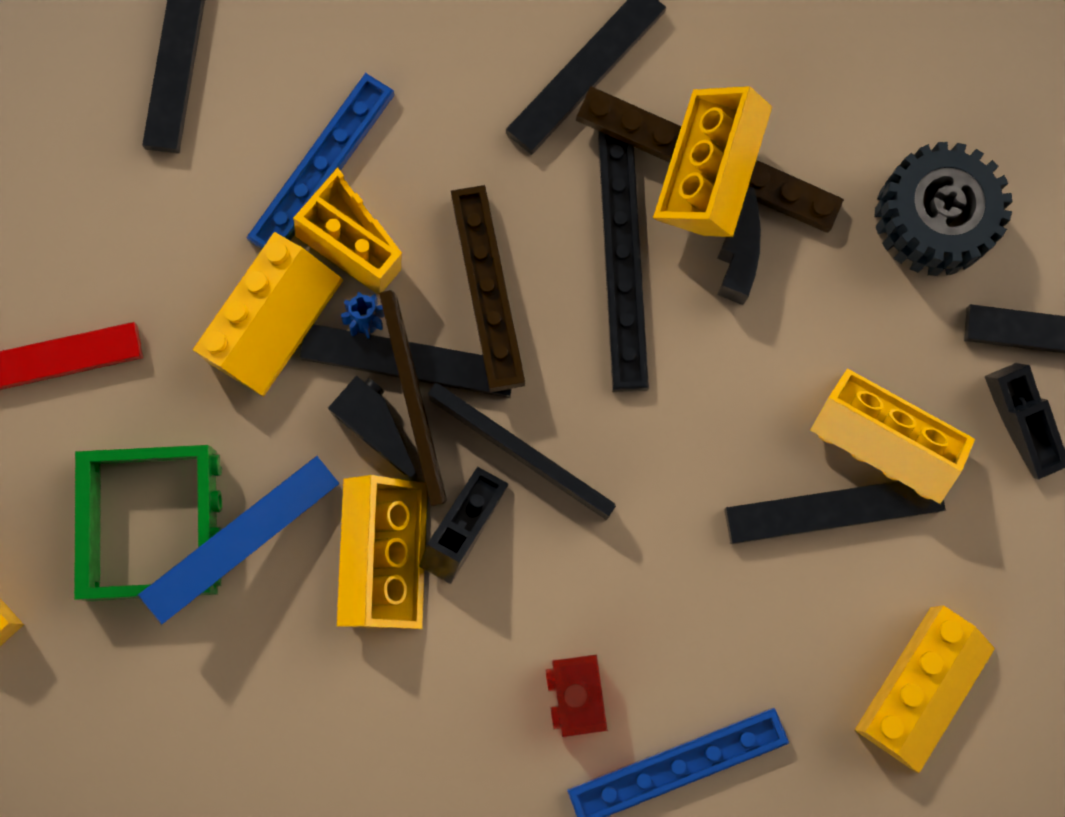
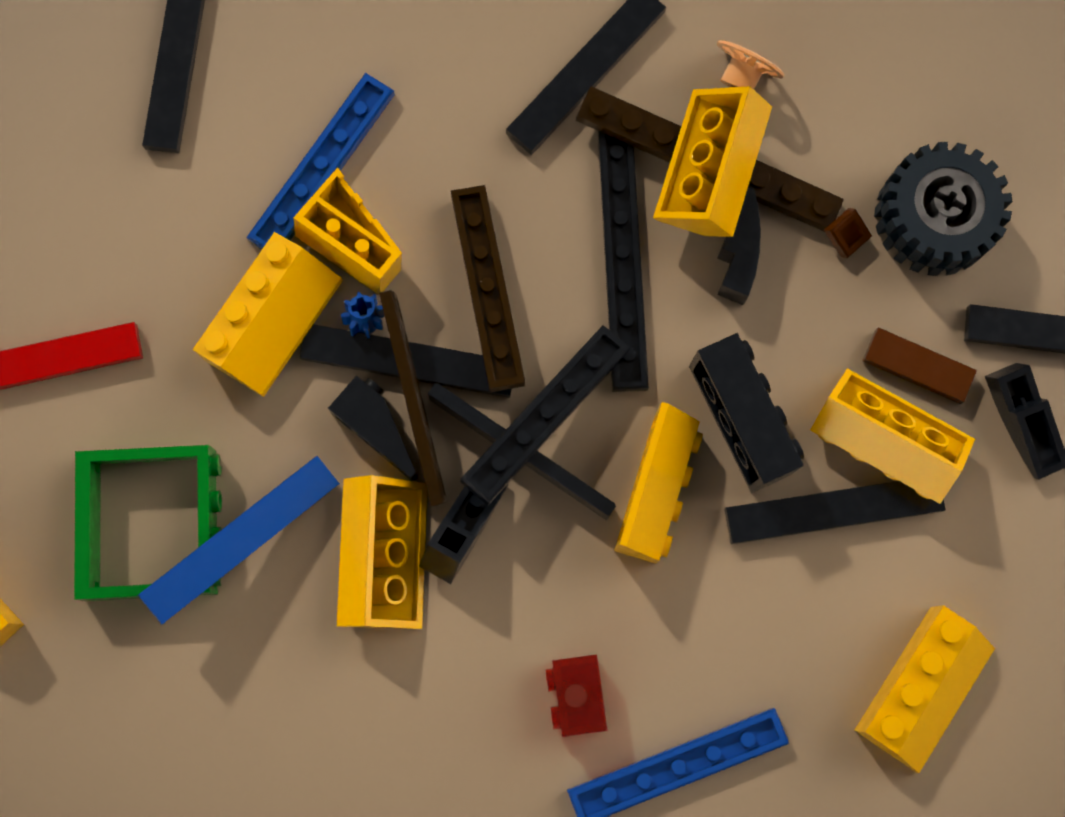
none -> black tile [460,325,630,506]
none -> yellow slope [614,402,703,564]
none -> black brick [689,332,804,494]
none -> light nougat wheel [717,40,784,89]
none -> reddish brown tile [824,208,872,258]
none -> reddish brown tile [863,327,977,404]

